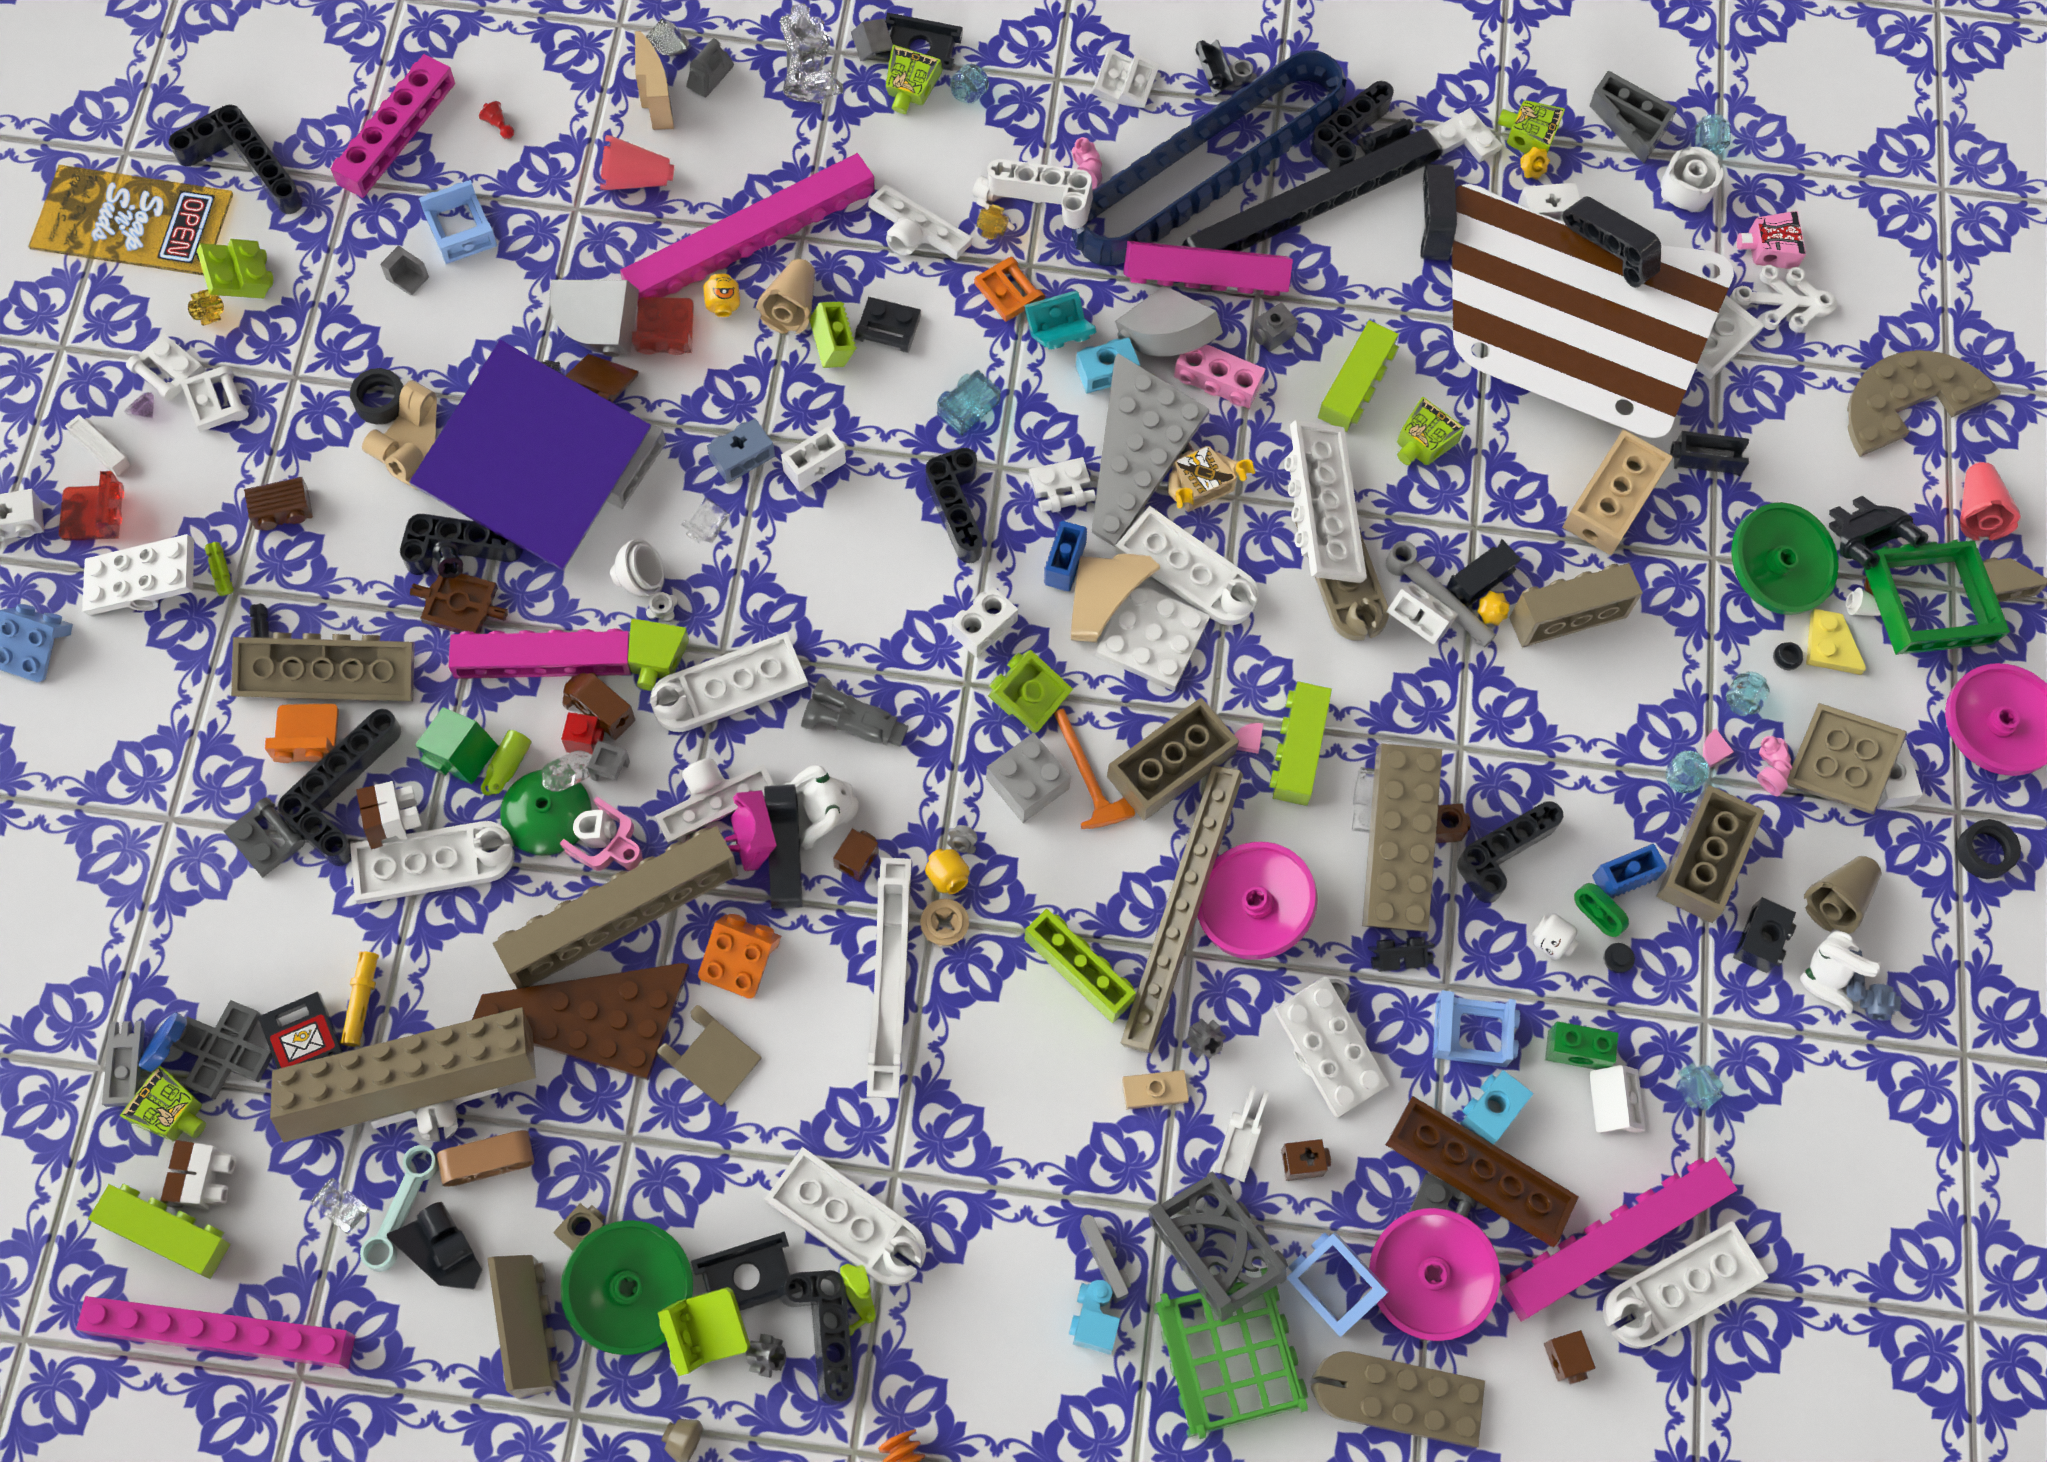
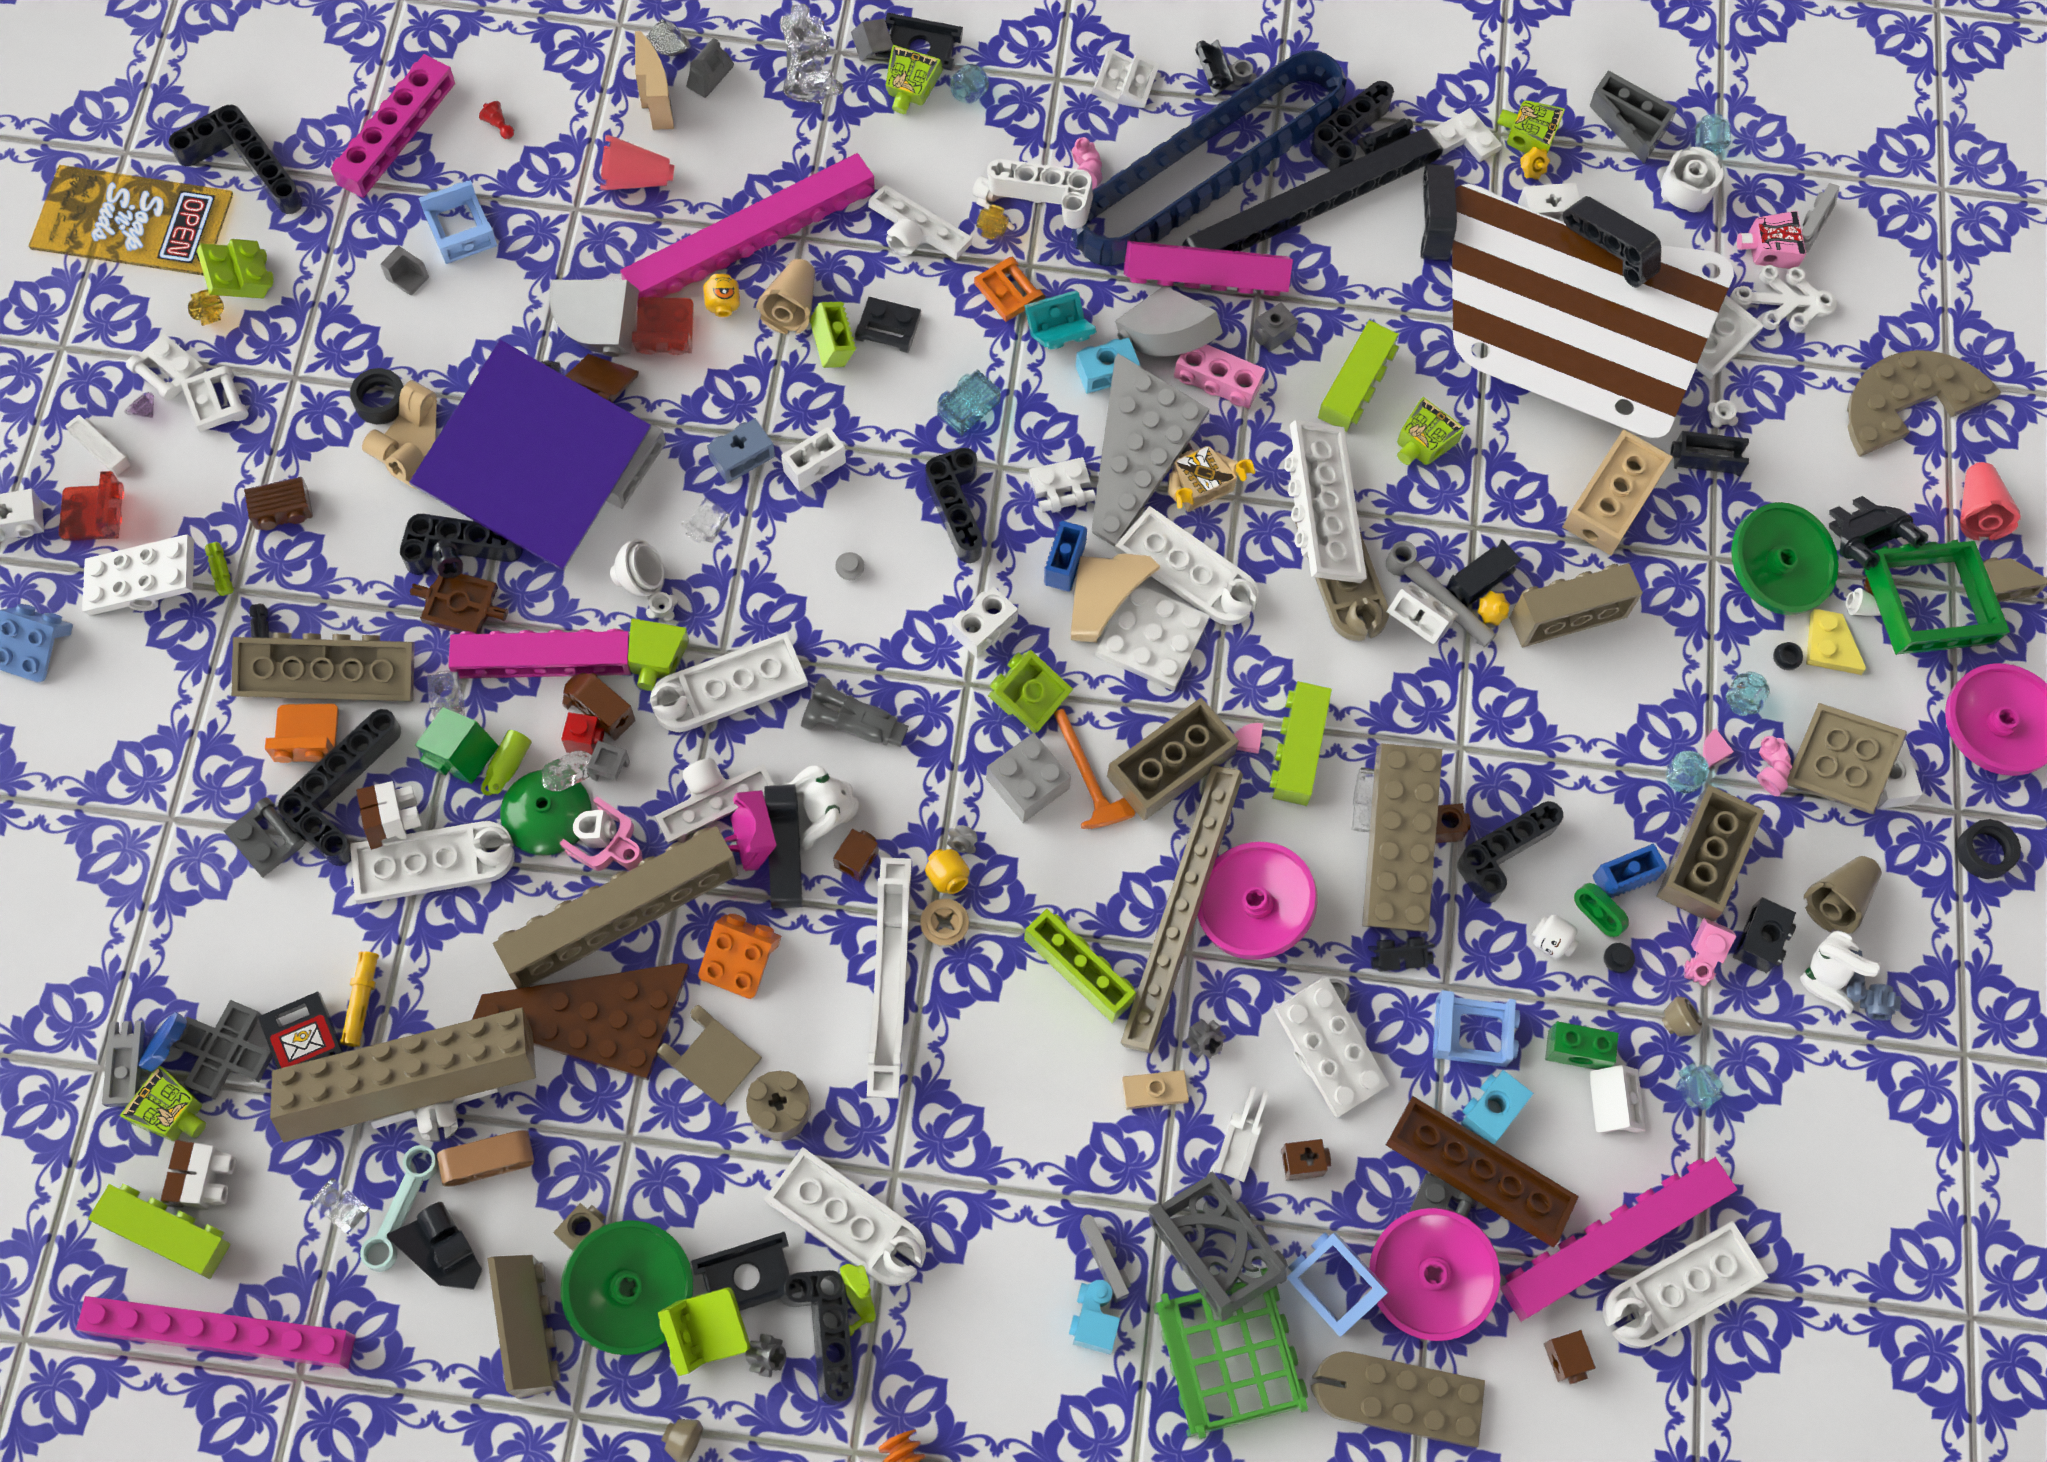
none -> clear brick [427,670,465,718]
none -> dark tan brick [746,1070,811,1141]
none -> light grey plate [835,552,864,580]
none -> dark tan cone [1662,996,1703,1037]
none -> bright pink brick [1684,918,1736,986]
none -> white plate [1707,400,1738,428]
none -> light grey hinge [1802,183,1840,253]

